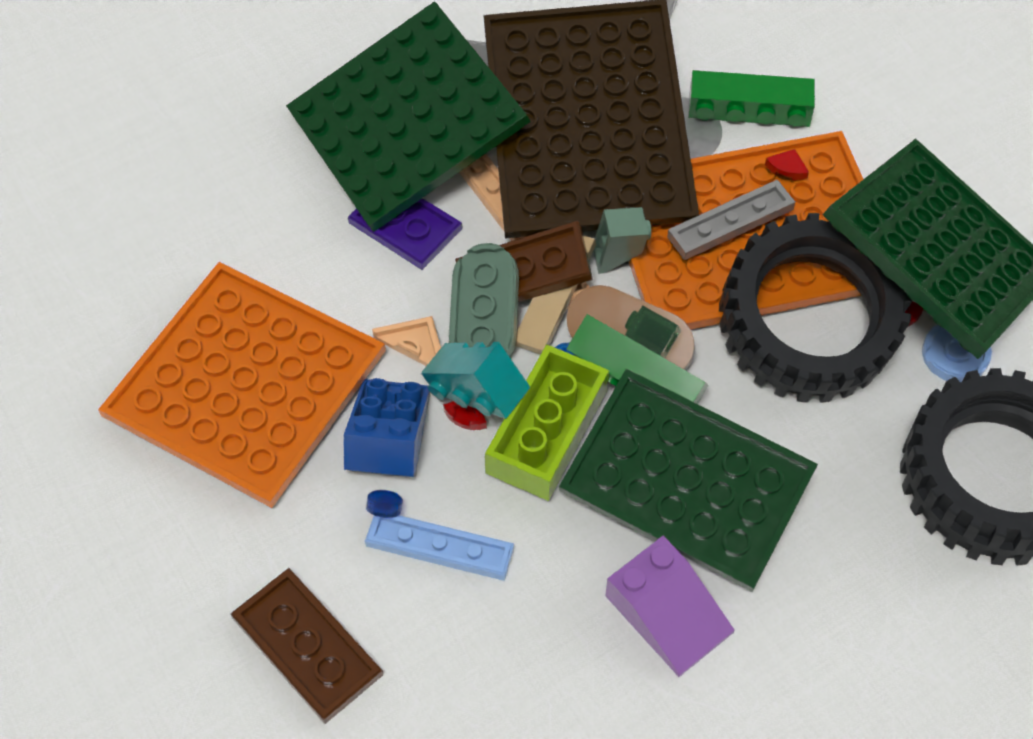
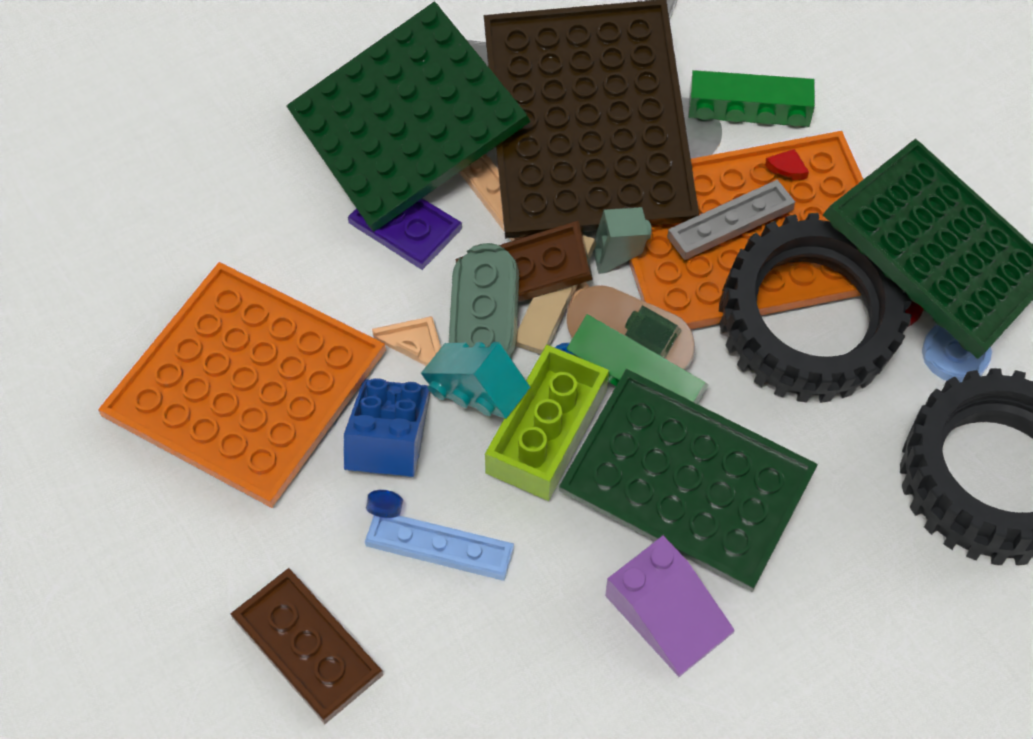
red tile [443,401,487,430] -> none

